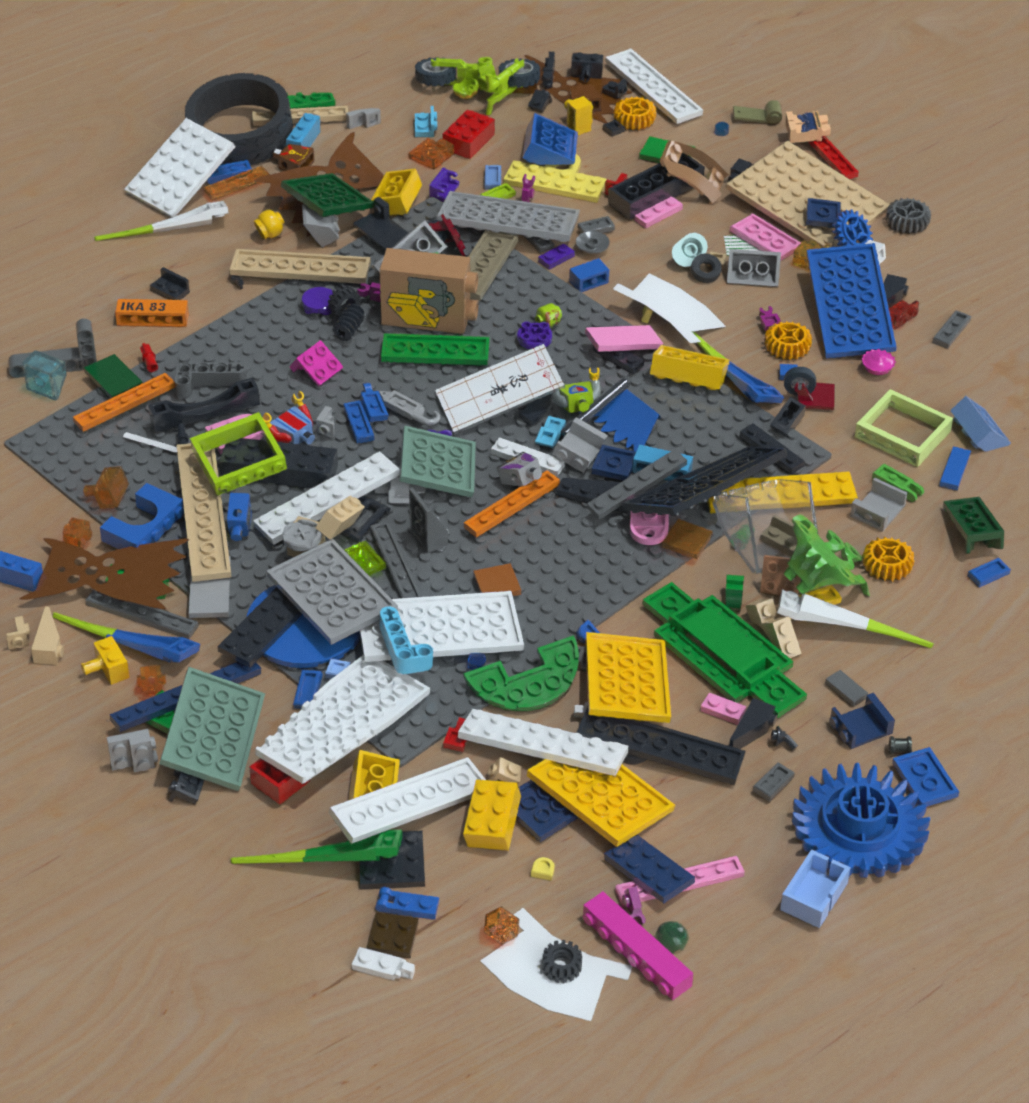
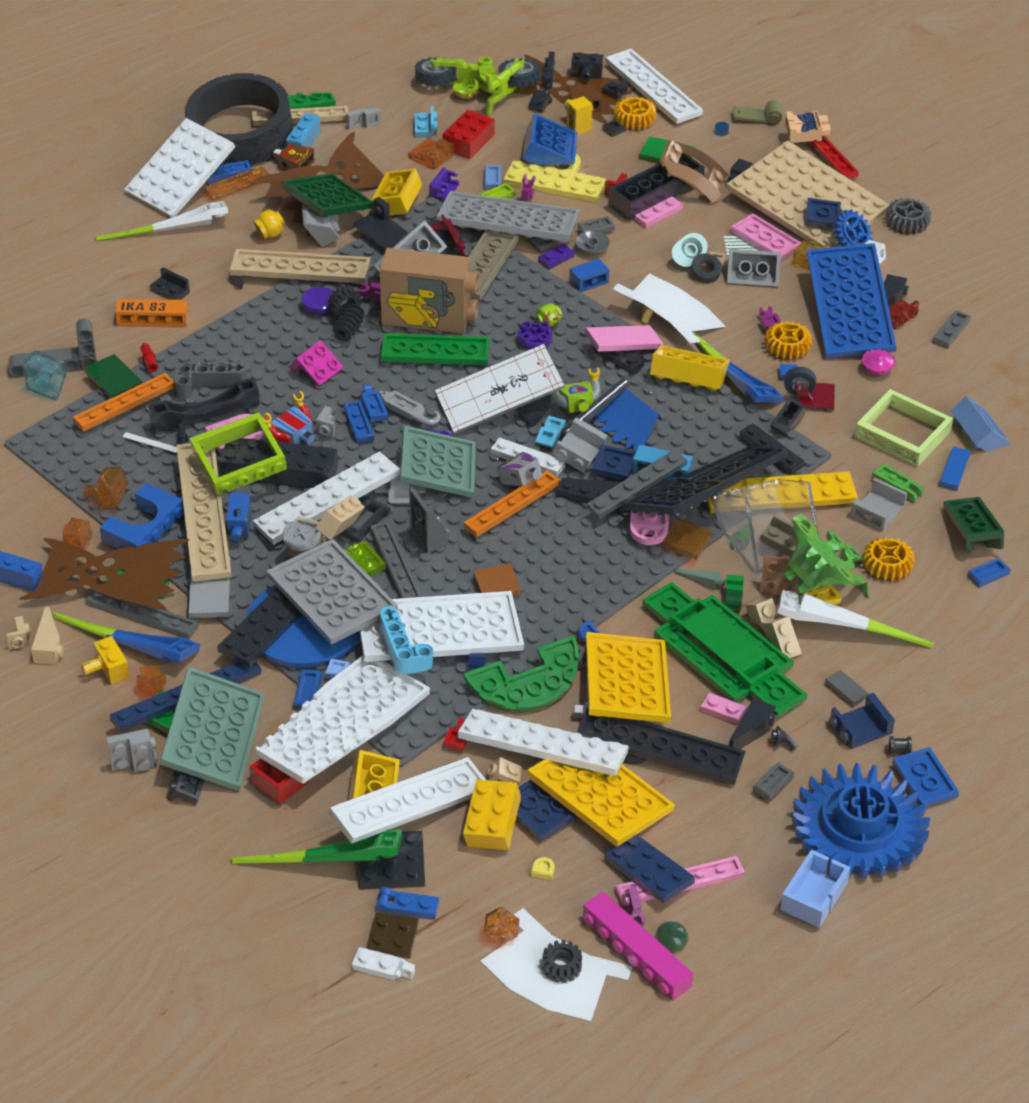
none -> sand green piece [675,569,726,590]

